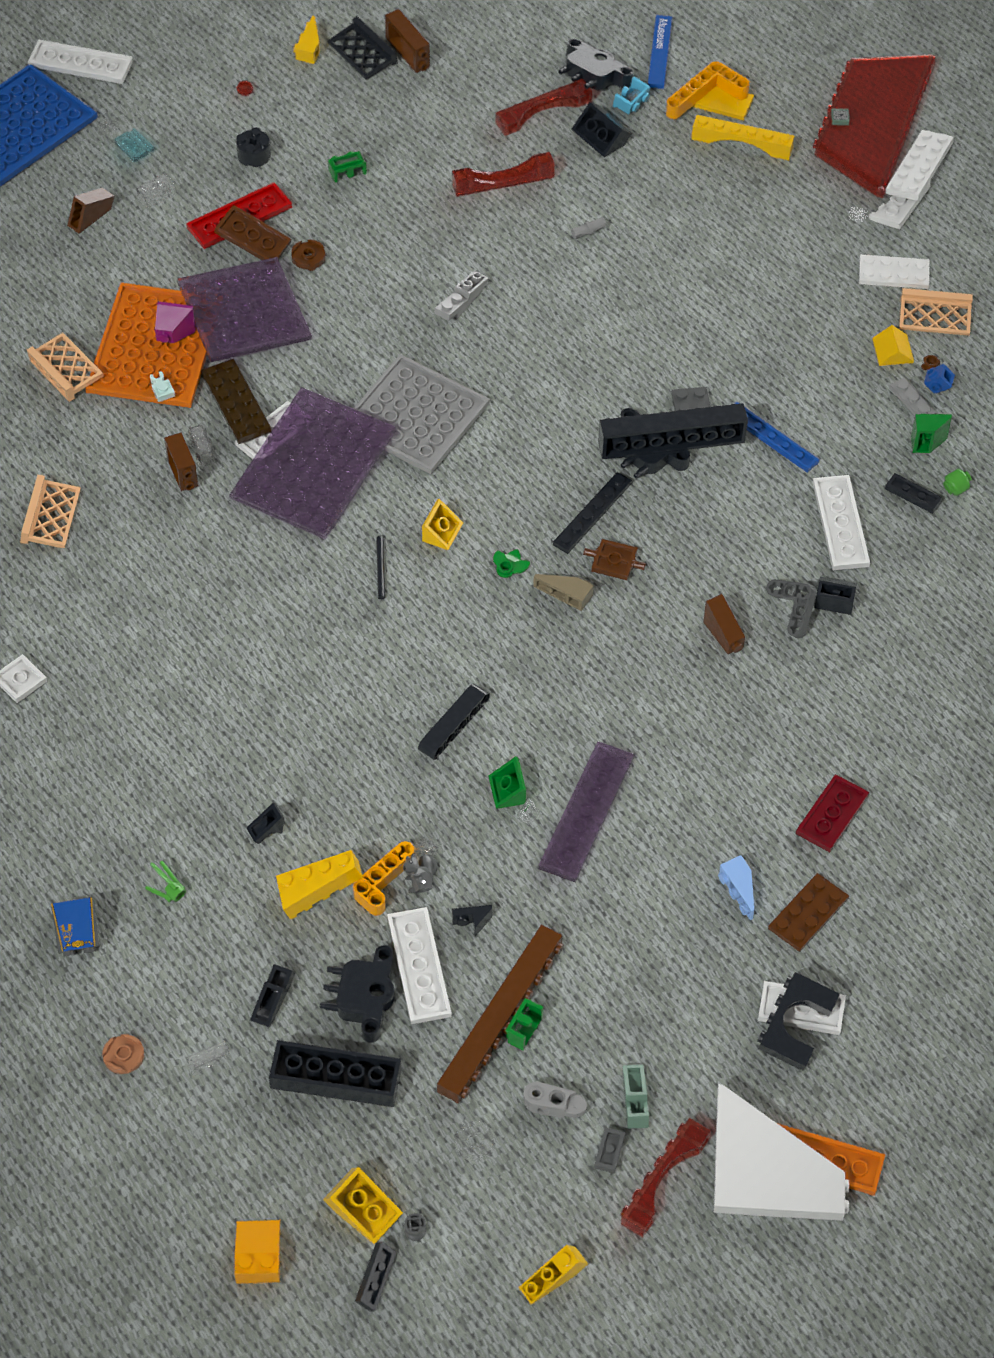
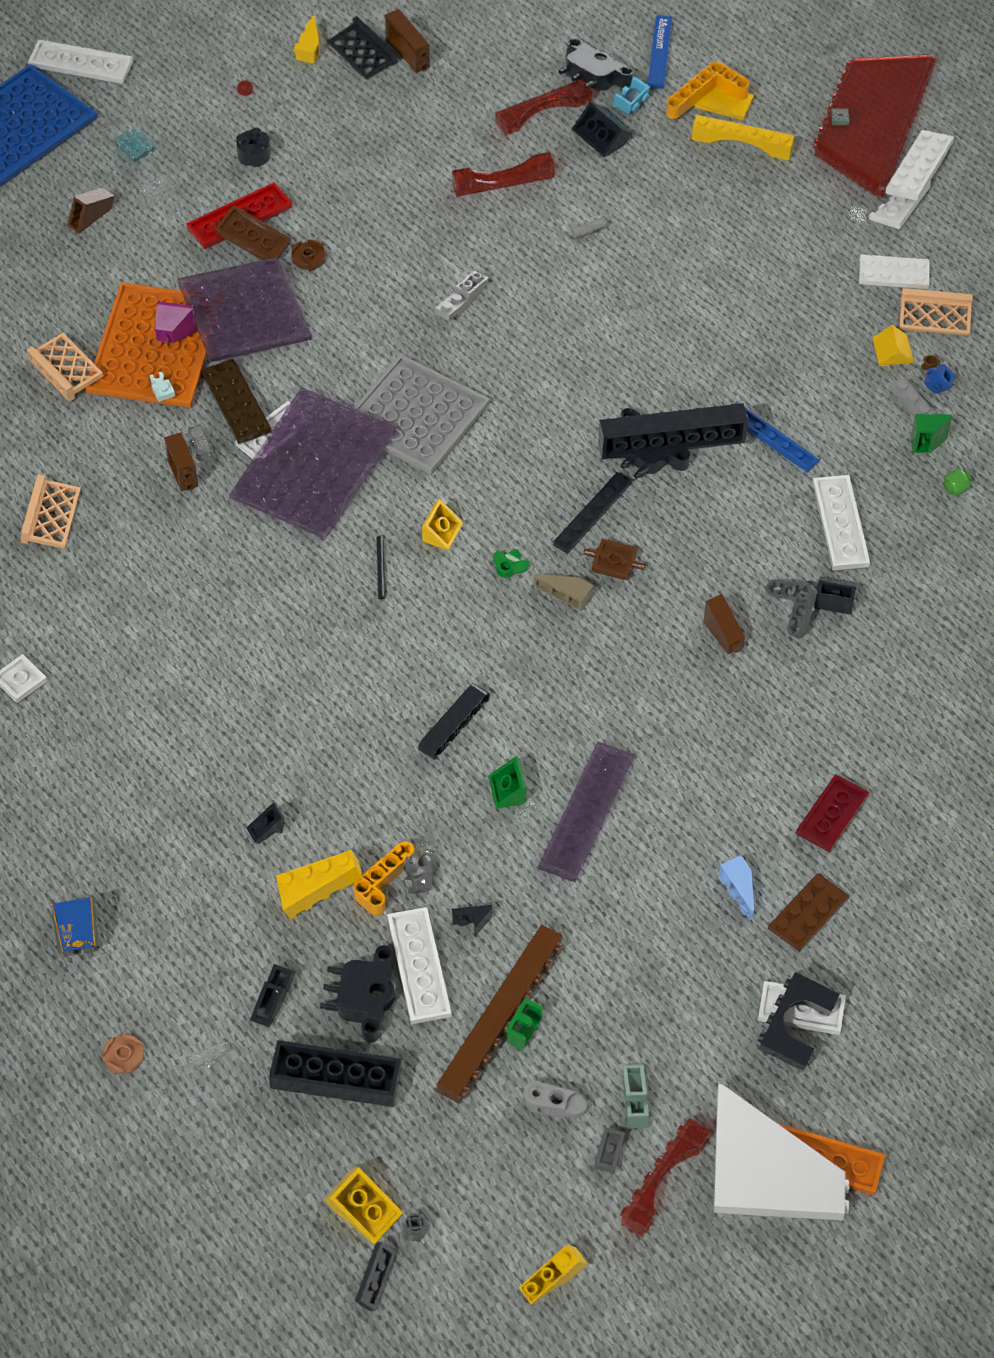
bright green plant [145,861,186,903] -> none
light orange slope [234,1220,280,1284] -> none
green window [328,151,367,183] -> none
dark grey plate [671,387,711,411] -> none
black plate [885,473,943,514] -> none

